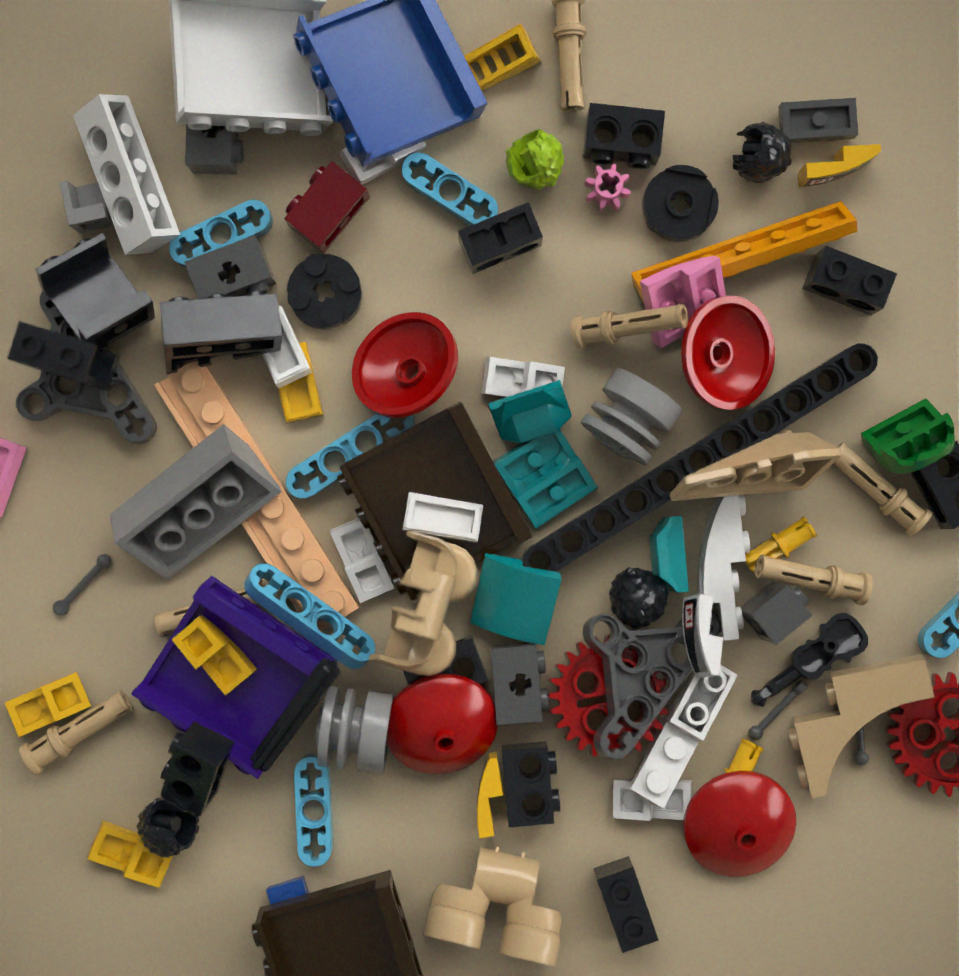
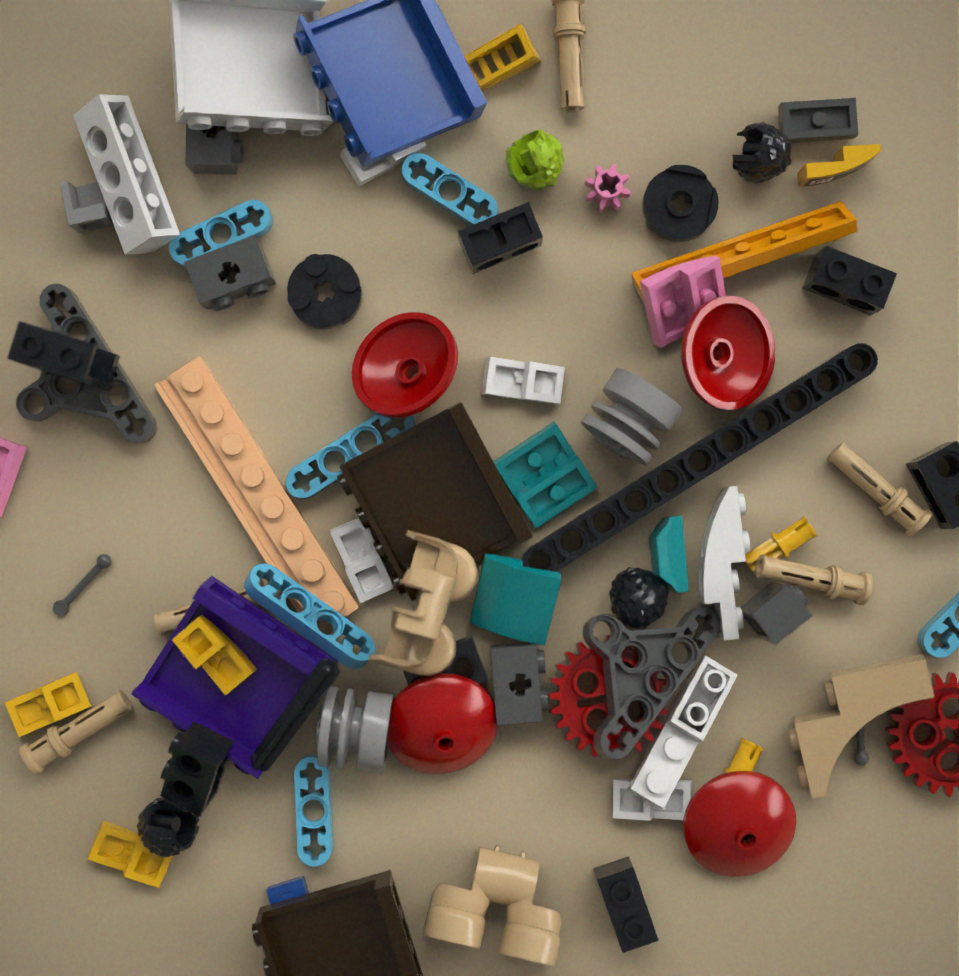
panel [35,233,155,352] -> none
light grey slope [110,424,281,580] -> none
wedge [160,291,282,374] -> none
white tile [262,306,313,388] -> none
yellow tile [278,342,324,423] -> none
dark red brick [284,161,370,254] -> none
white tile [402,492,483,543] -> none
yellow slope [477,751,503,839] -> none
teal slope [488,380,572,443] -> none
black brick [502,741,560,828] -> none
tan pin [571,303,688,349] -> none
black brick [583,103,665,169] -> none
tan wedge [669,430,842,501] -> none
white slope [682,594,723,678] -> none
dark grey hinge [748,679,808,740] -> none
black piece [750,613,868,707] -> none
green slope [861,398,955,474] -> none

